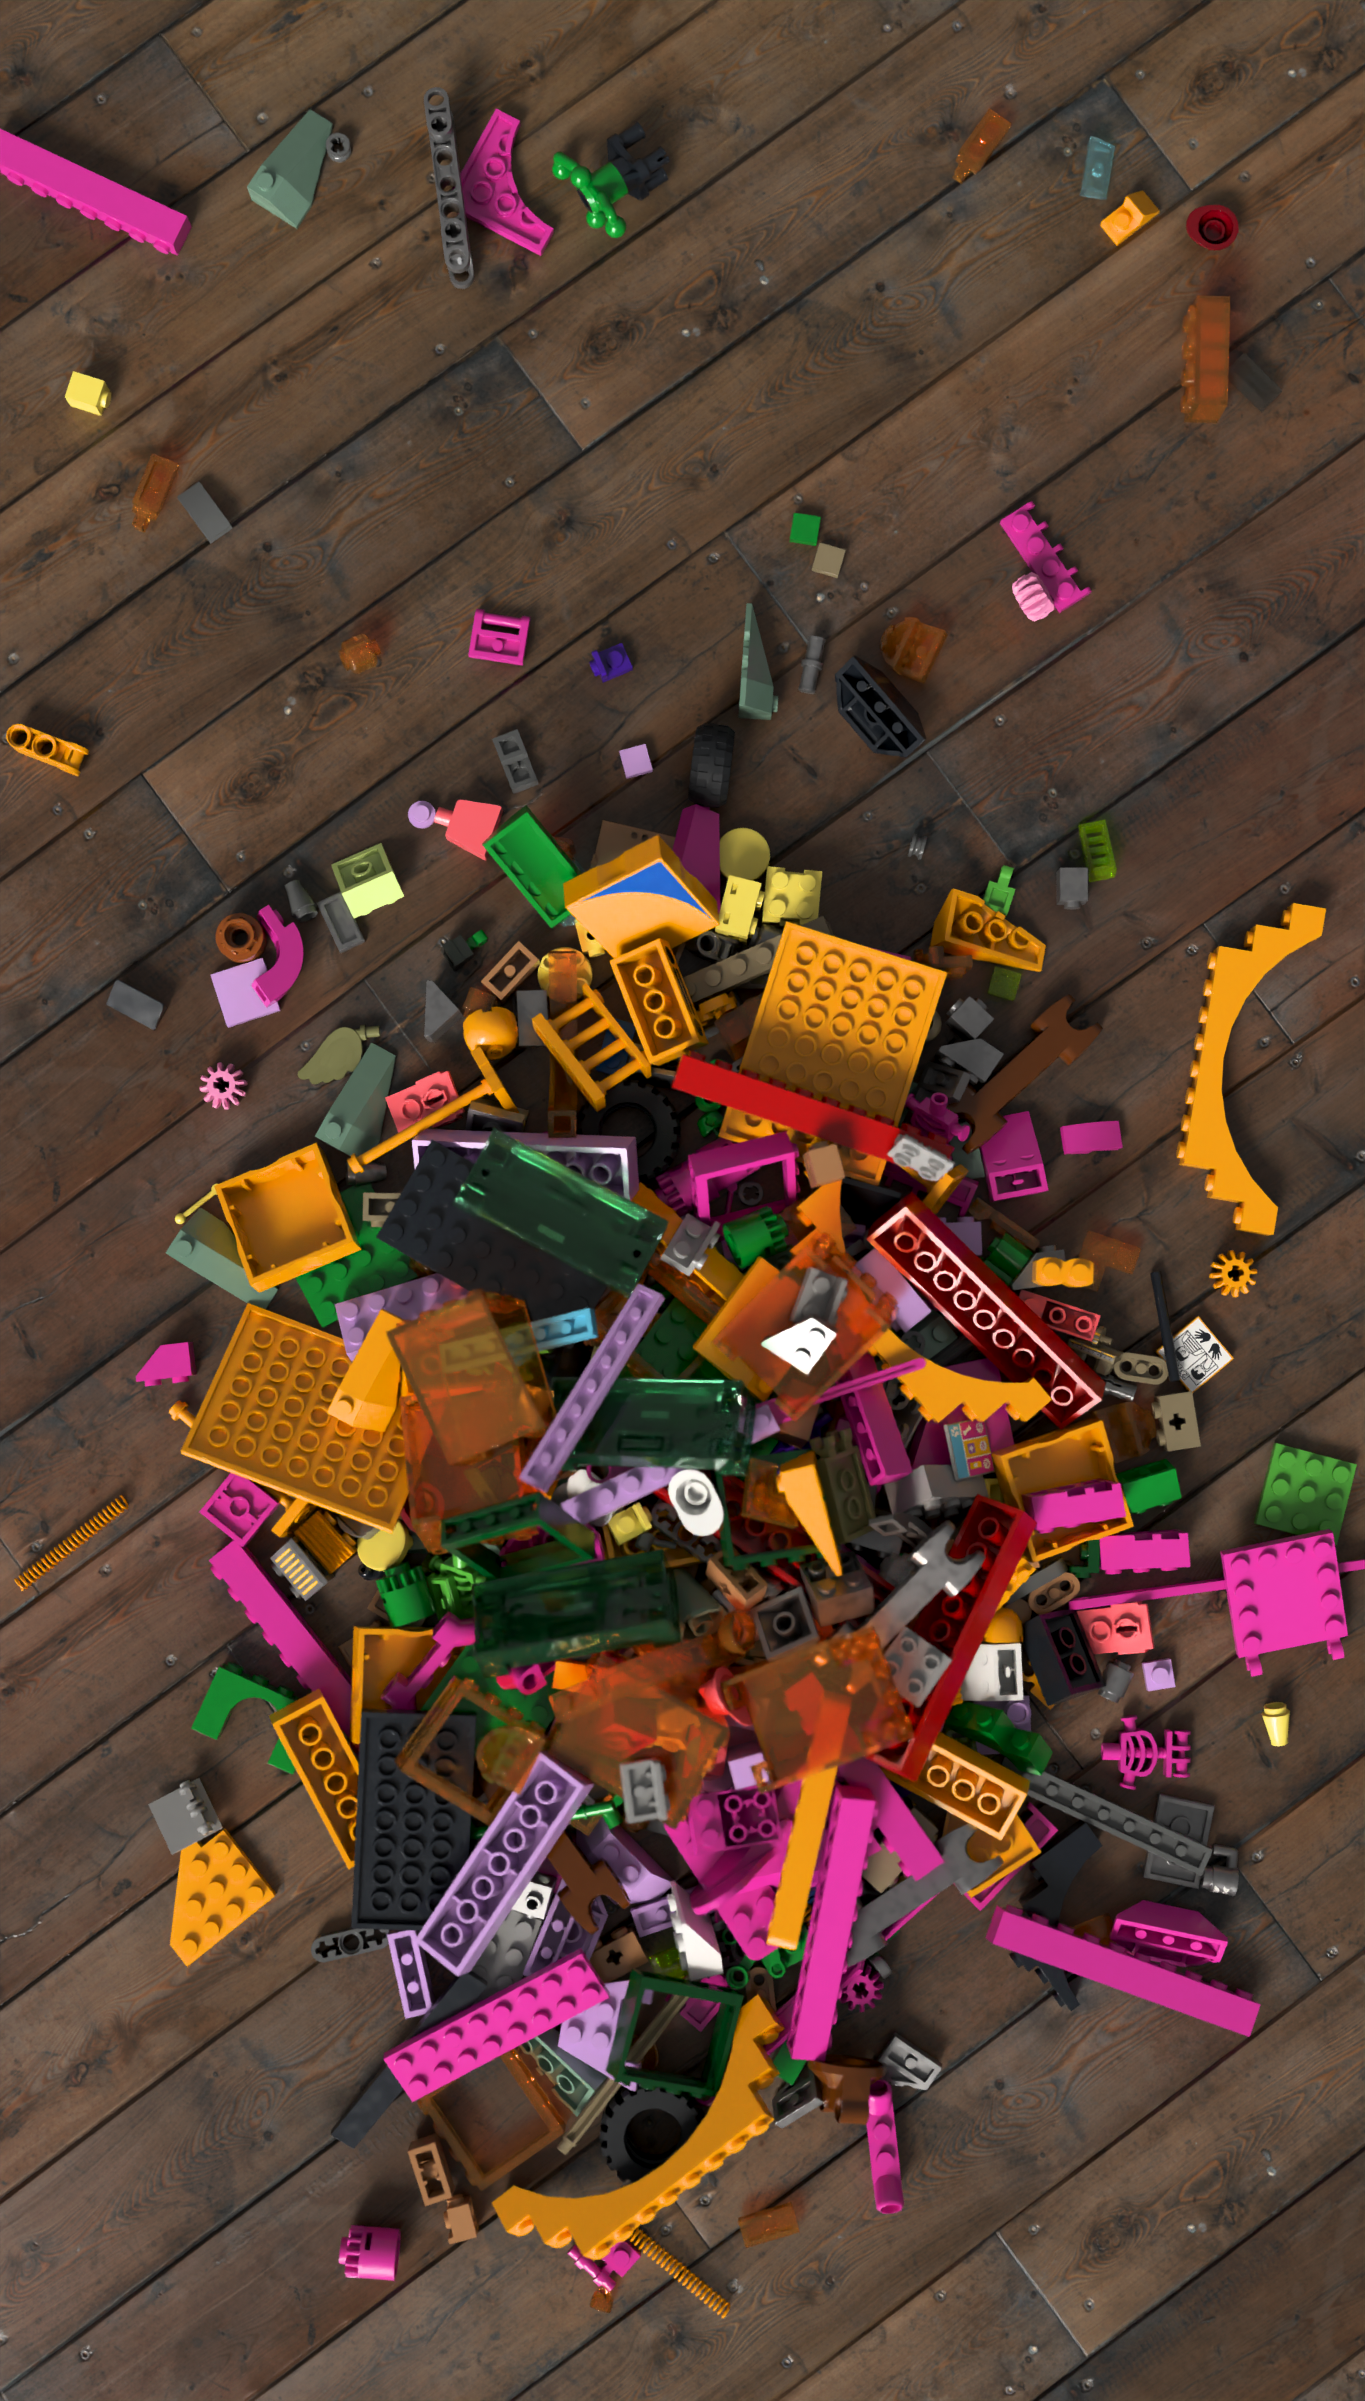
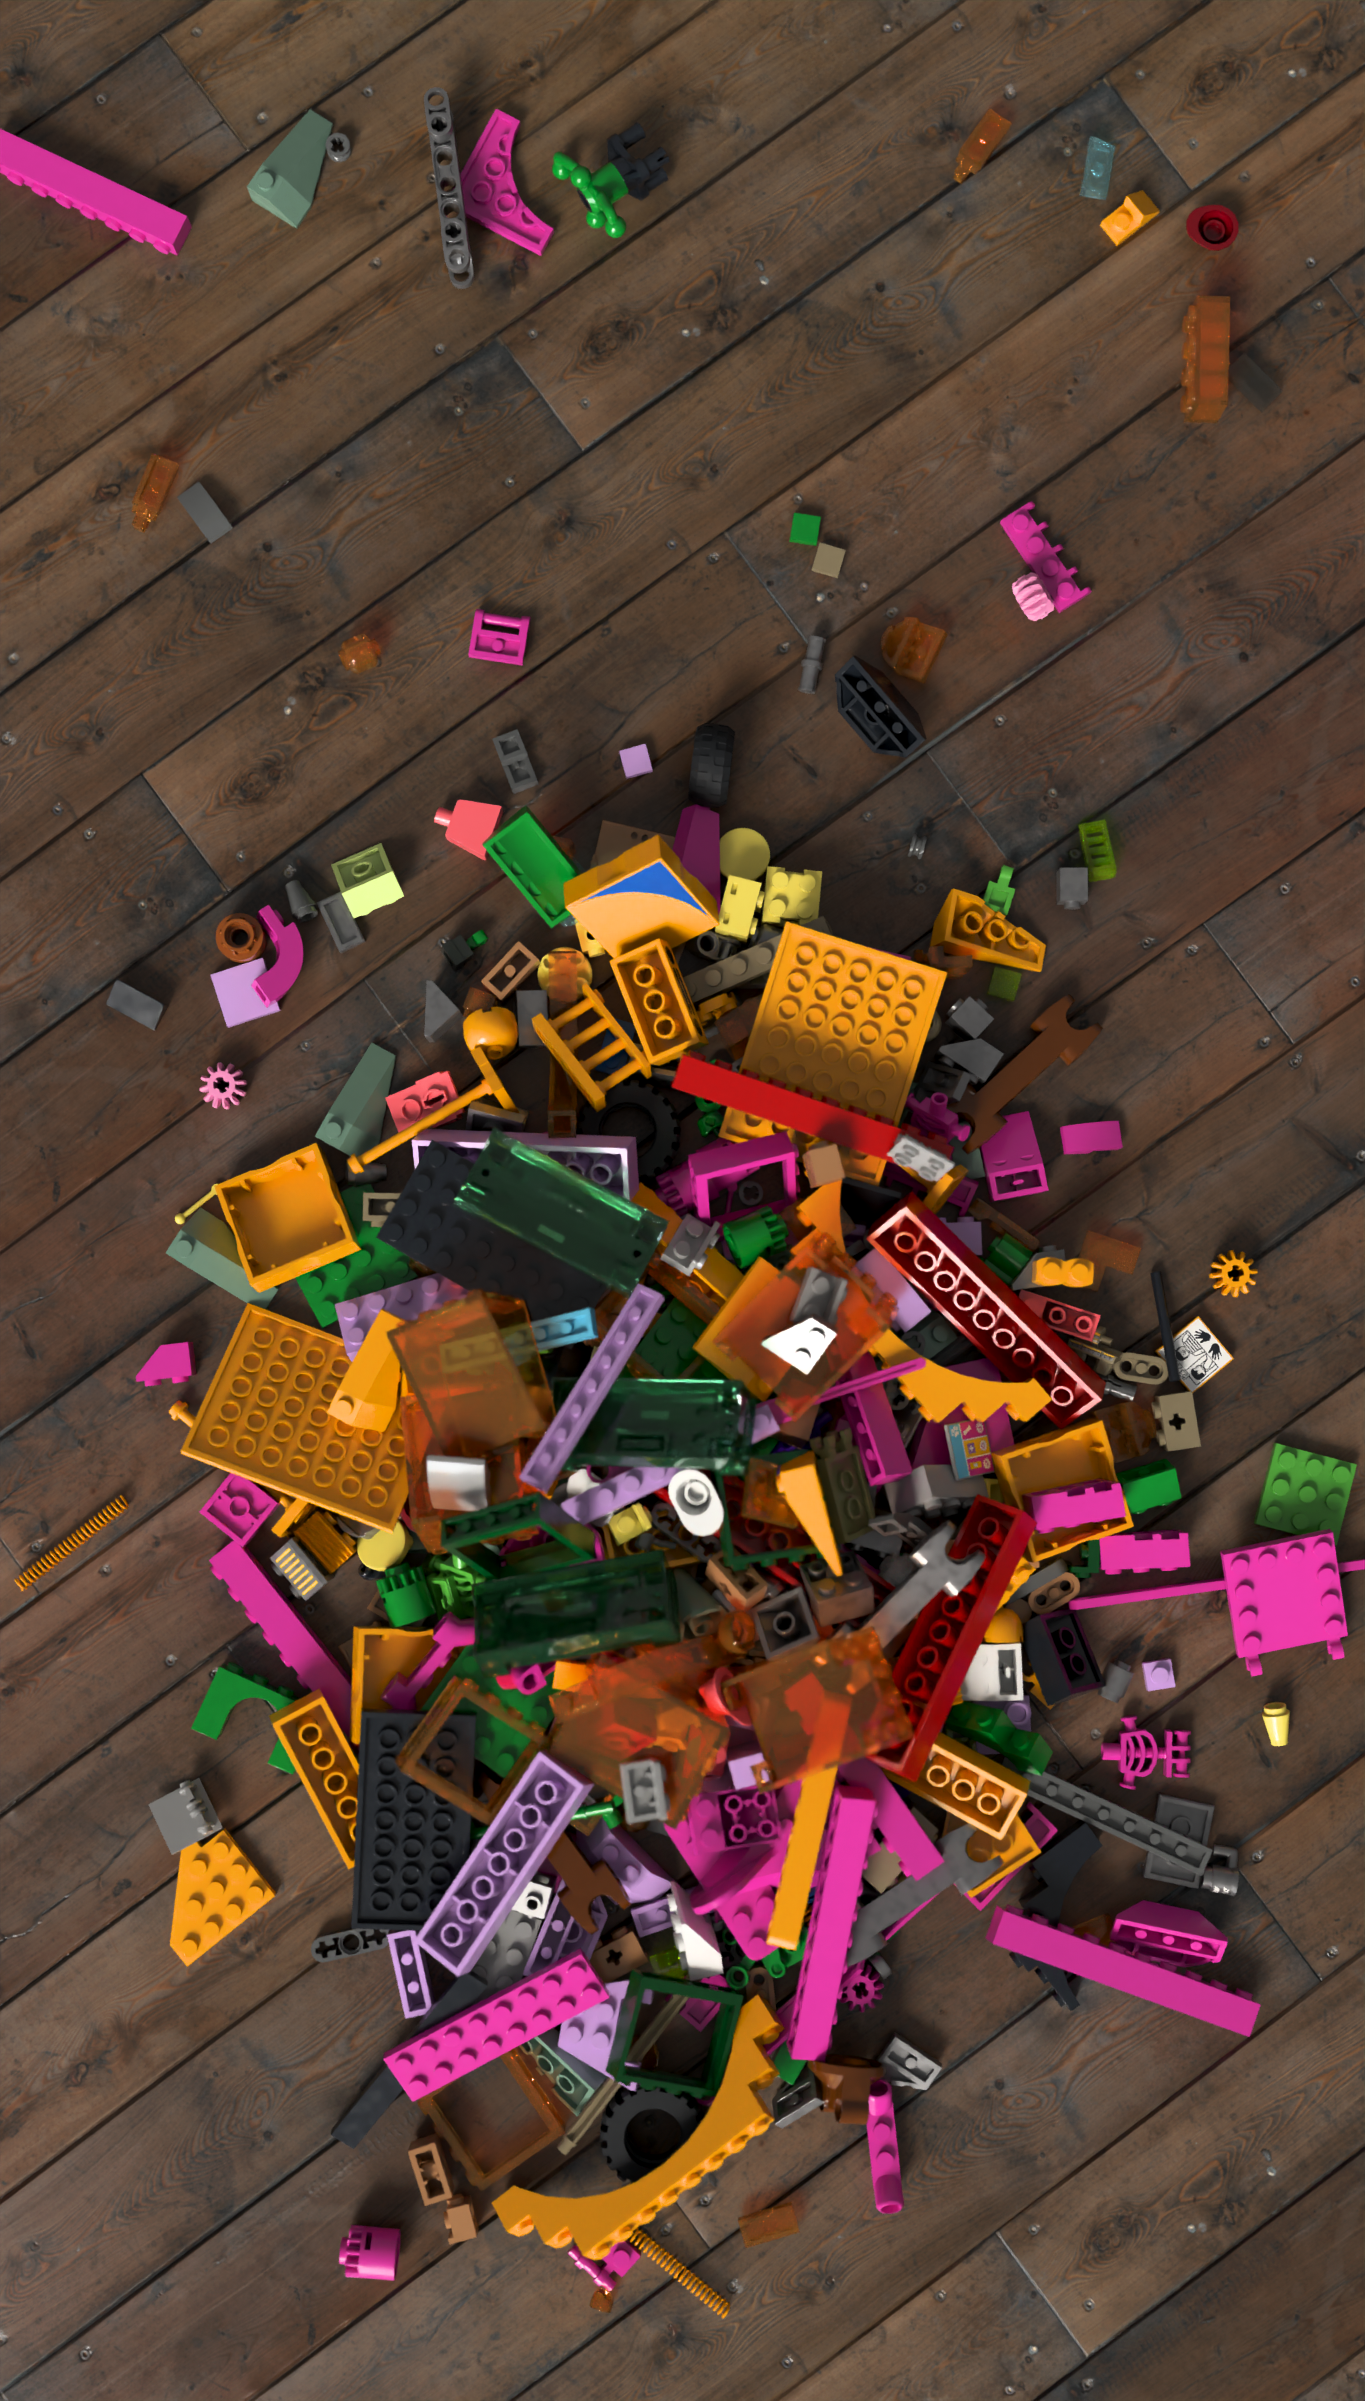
light orange piece [6,724,89,776] -> none
light yellow brick [65,371,111,416] -> none
olive animal [297,1025,381,1085] -> none
lavender plate [408,801,436,829] -> none
clear orange slope [476,1725,546,1795] -> none
dark purple bracket [589,643,633,683] -> none
sand green wedge [738,603,778,720] -> none
light grey hinge [871,1626,952,1708] -> none
coral piece [1076,1601,1155,1655] -> none
light orange arch [1176,903,1326,1236] -> none
none -> light grey slope [427,1455,492,1511]

